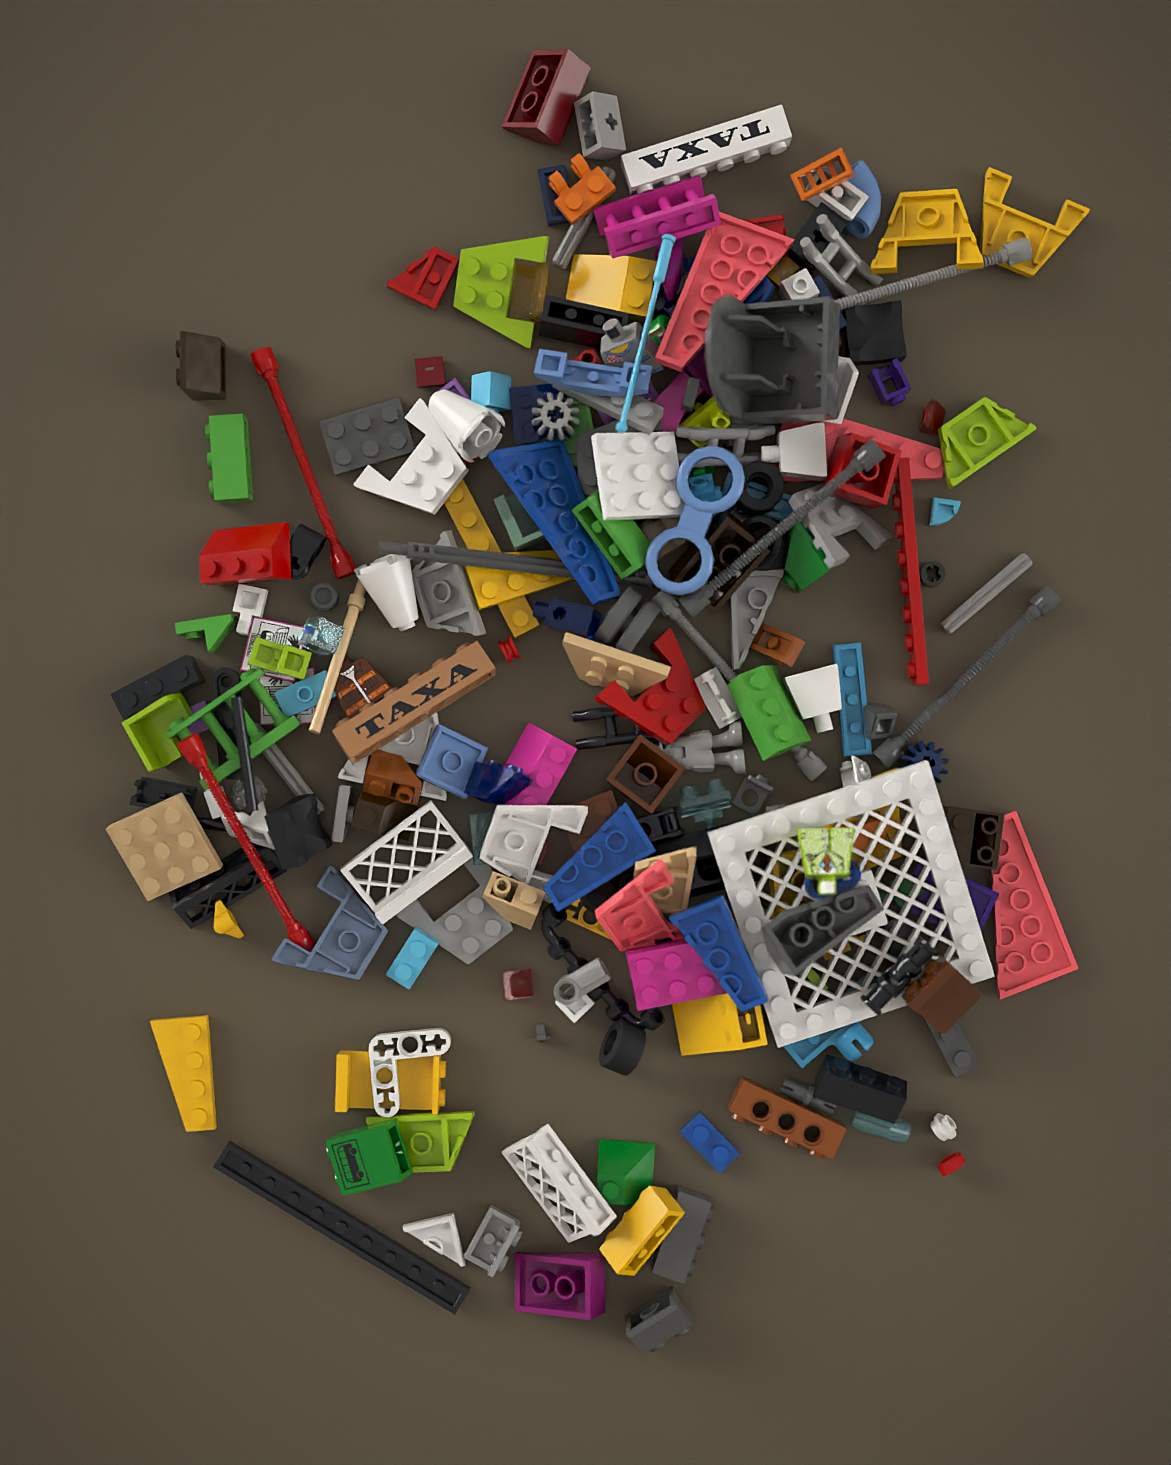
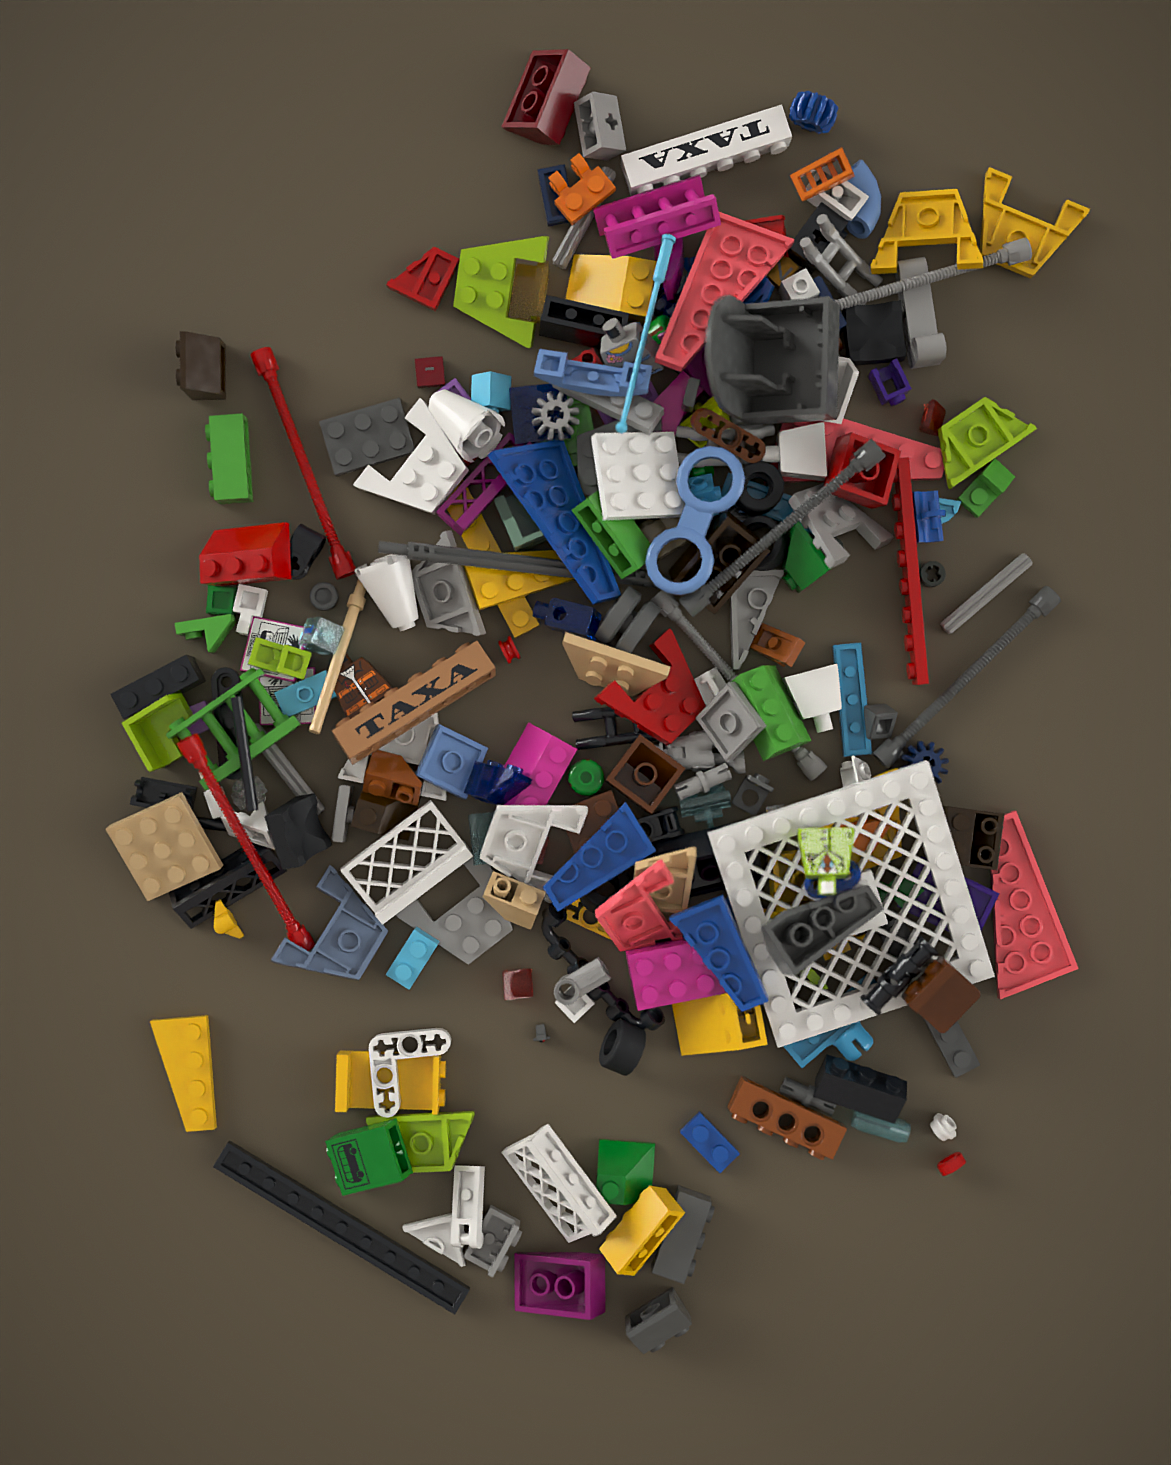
none -> green tile [206,585,238,616]
none -> magenta fence [435,432,532,536]
none -> white plate [451,1165,485,1249]
none -> green head [568,759,604,795]
none -> light grey pin [673,763,732,801]
none -> reddish brown beam [690,408,766,463]
none -> light grey tile [696,681,766,762]
none -> blue gear [789,91,838,134]
none -> light grey beam [895,257,946,369]
none -> blue hips [912,490,946,543]
none -> bright green slope [956,458,1015,518]

